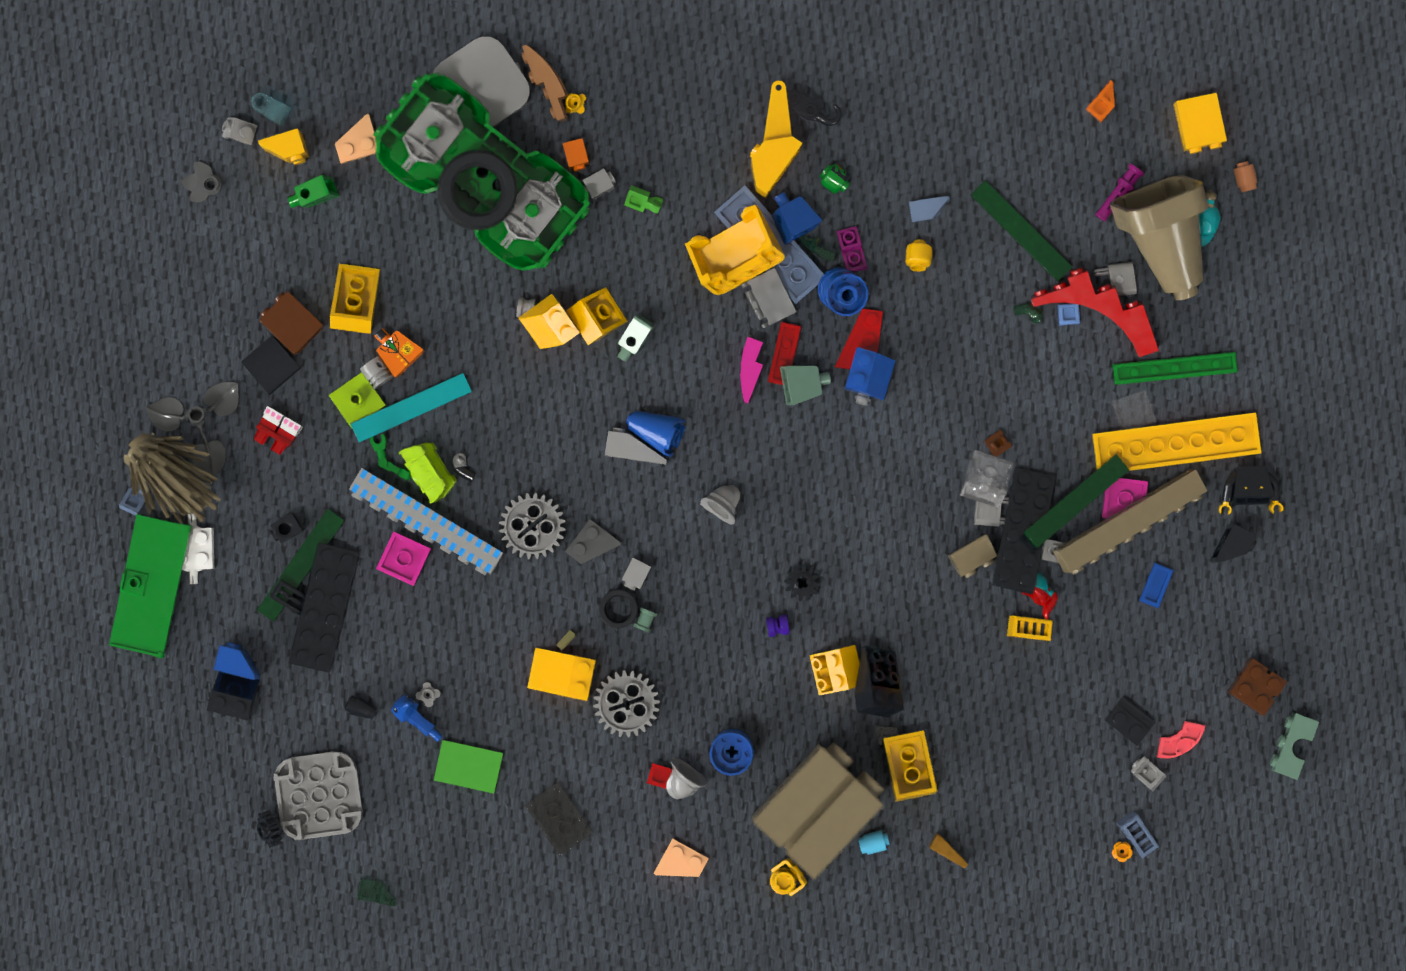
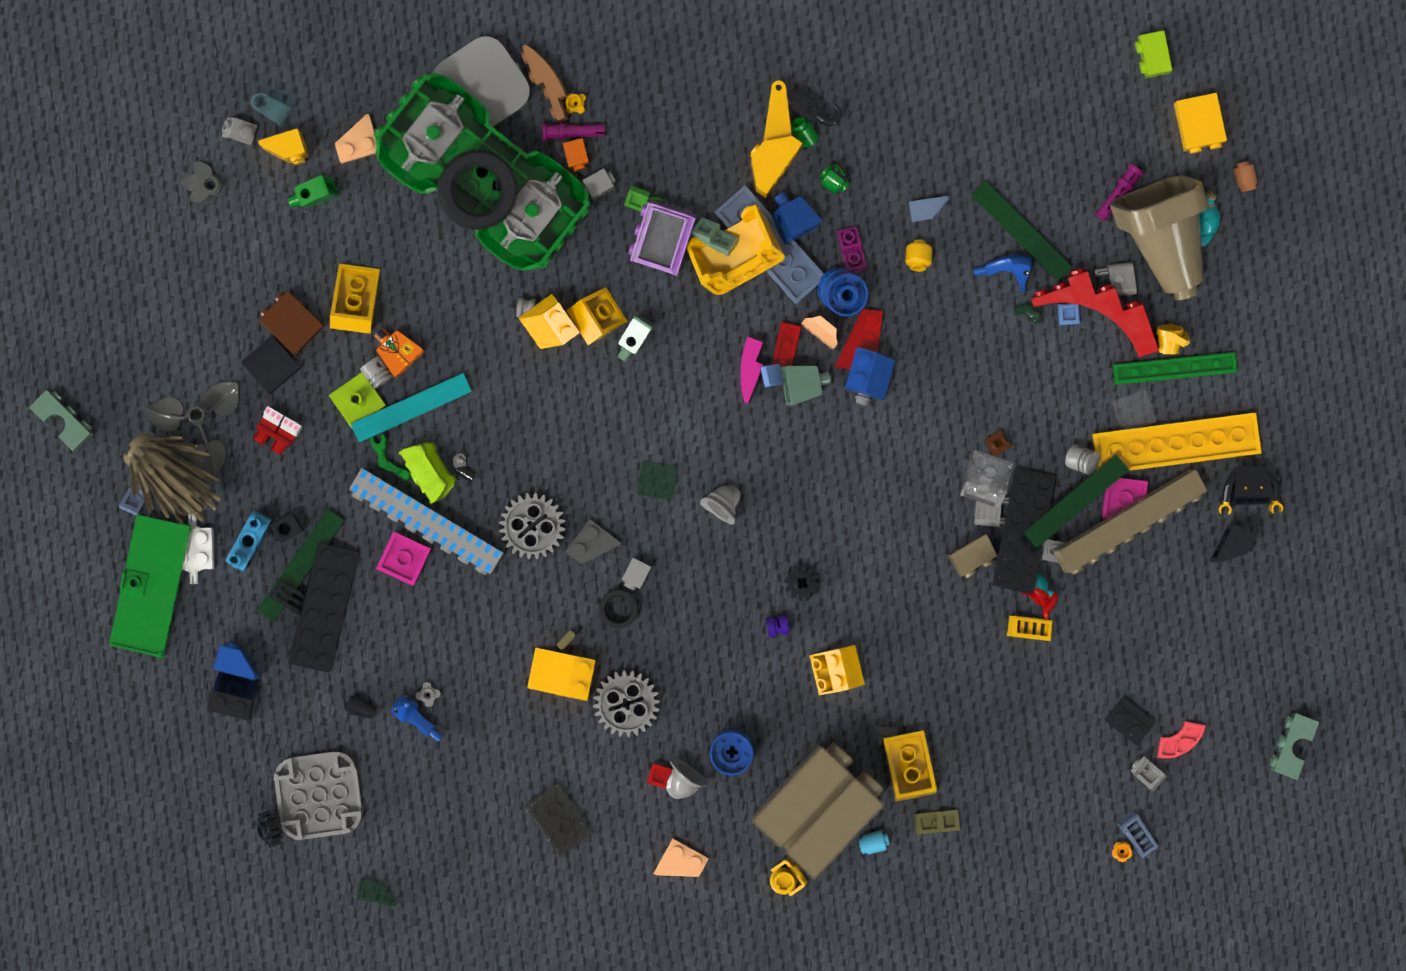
bright green tile [434,740,503,793] -> none
light grey slope [605,428,667,465] -> none
blue cone [626,410,686,457] -> none
sand green bush [633,607,657,633] -> none
piece [741,267,797,329] -> none
clear green slope [800,235,836,263] -> none
black slope [854,646,904,718] -> none
pearl gold slope [929,833,968,868] -> none
orange tile [1086,80,1115,122] -> none
blue tile [1139,563,1174,608] -> none
reddish brown piece [1227,658,1287,716] -> none
none -> sand green arch [29,390,93,452]
none -> dark azure piece [226,510,272,572]
none -> magenta pin [542,122,604,141]
none -> window [628,200,697,276]
none -> clear green piece [637,462,677,500]
none -> sand green slope [692,218,738,256]
none -> medium blue tile [761,364,784,387]
none -> green brick [790,117,818,147]
none -> light nougat slope [801,316,838,350]
none -> olive slope [914,810,960,835]
none -> blue animal [974,255,1032,292]
none -> light grey piece [1065,444,1100,475]
none -> lime brick [1135,31,1172,78]
none -> yellow piece [1156,323,1190,354]

